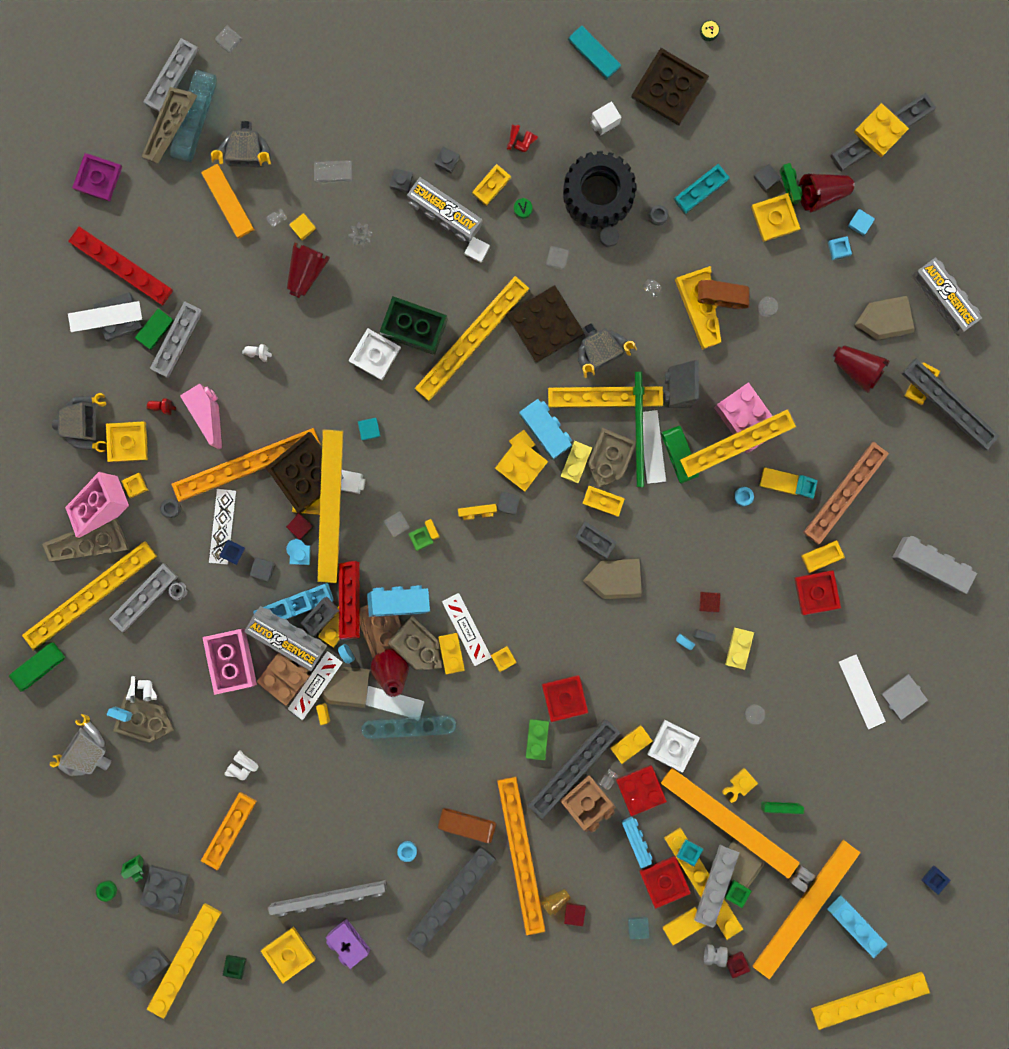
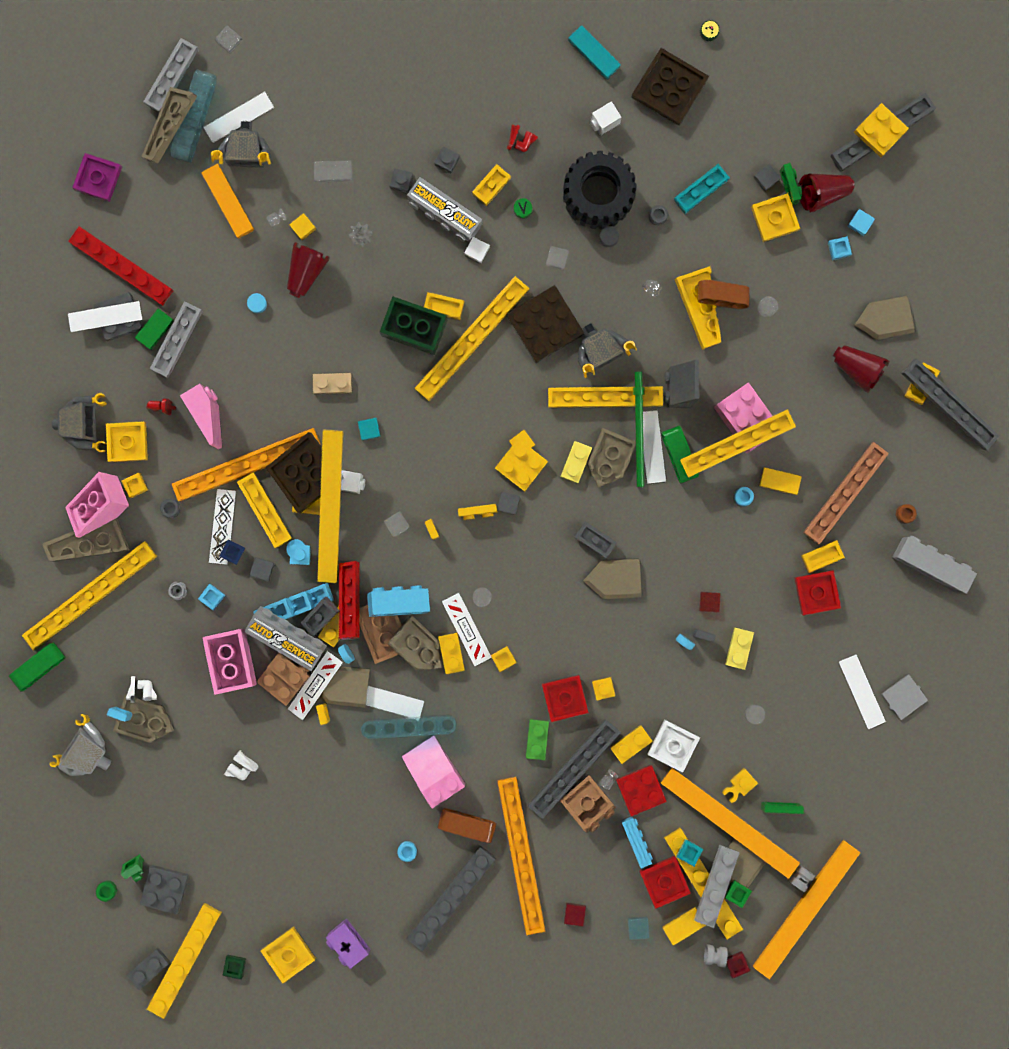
light grey plate [109,563,178,632] -> none
light orange tile [201,792,257,870] -> none
white piece [242,344,272,362] -> none
light grey plate [268,880,387,917] -> none
dark red tile [286,513,314,540] -> none
white plate [349,328,401,380] -> none
dark red cone [371,649,409,697] -> none
bright green tile [409,526,434,551] -> none
medium azure brick [519,399,572,460] -> none
clear yellow cone [541,889,571,916] -> none
yellow plate [582,486,625,517] -> none
teal tile [795,475,818,499] -> none
yellow plate [811,972,930,1030] -> none
medium azure brick [827,895,888,958] -> none
light grey brick [912,257,982,335] -> none
dark blue plate [921,866,951,895] -> none
none -> medium azure tile [198,584,226,611]
none -> white sticker [204,92,274,143]
none -> yellow plate [237,472,293,548]
none -> medium azure tile [247,293,267,313]
none -> tan plate [313,373,352,394]
none -> bright pink slope [402,735,466,808]
none -> yellow tile [424,292,464,320]
none -> clear tile [473,588,492,607]
none -> yellow plate [592,677,615,700]
none -> dark orange tile [896,504,917,524]

